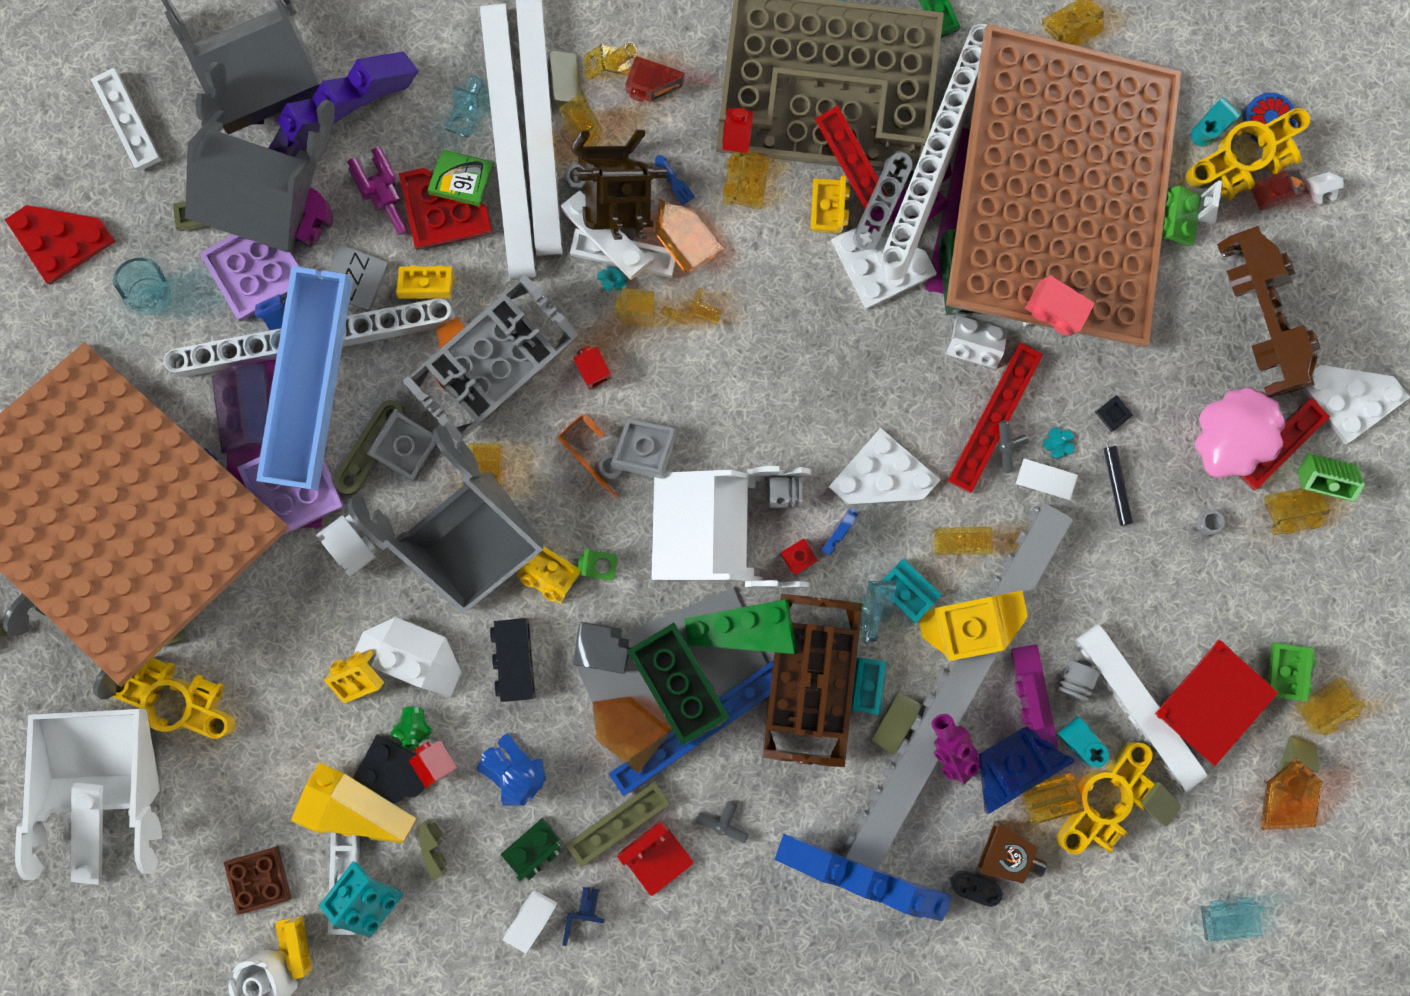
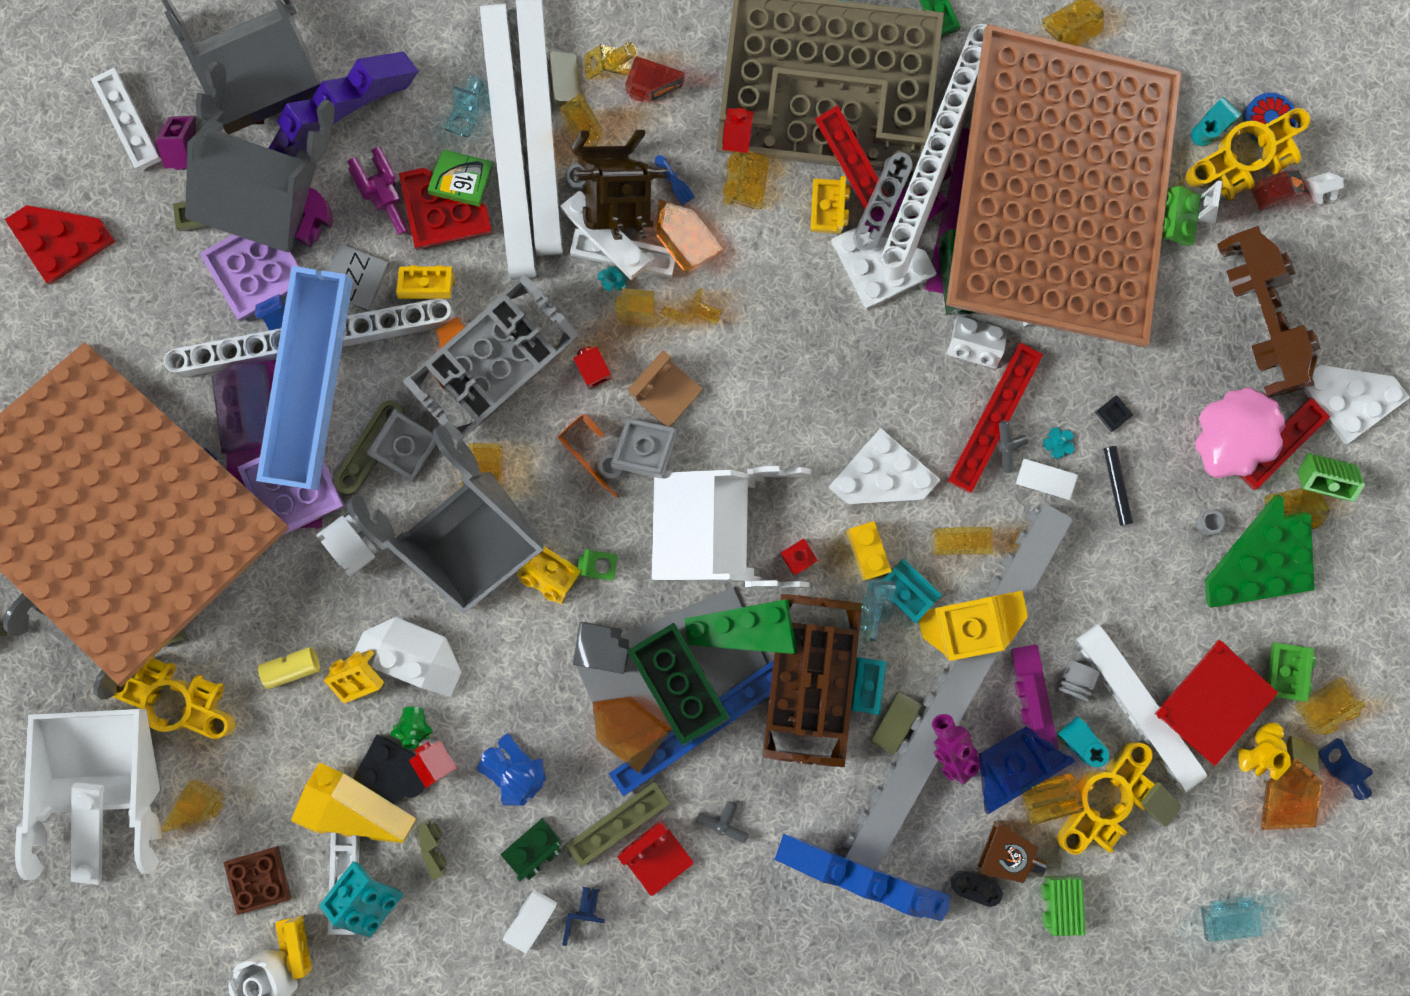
clear light blue helmet [113,257,171,316] -> none
black brick [490,618,536,702] -> none
light grey piece [769,477,802,508] -> none
blue tile [820,507,858,556] -> none
coral brick [1025,275,1095,336] -> none
none -> magenta slope [156,116,196,170]
none -> clear yellow slope [161,779,225,832]
none -> light yellow pin [258,646,320,690]
none -> medium nougat bracket [628,350,702,427]
none -> yellow brick [846,521,891,581]
none -> bright green brick [1041,875,1086,936]
none -> green wing [1205,494,1315,608]
none -> yellow animal [1237,723,1291,780]
none -> dark blue bracket [1318,738,1373,800]

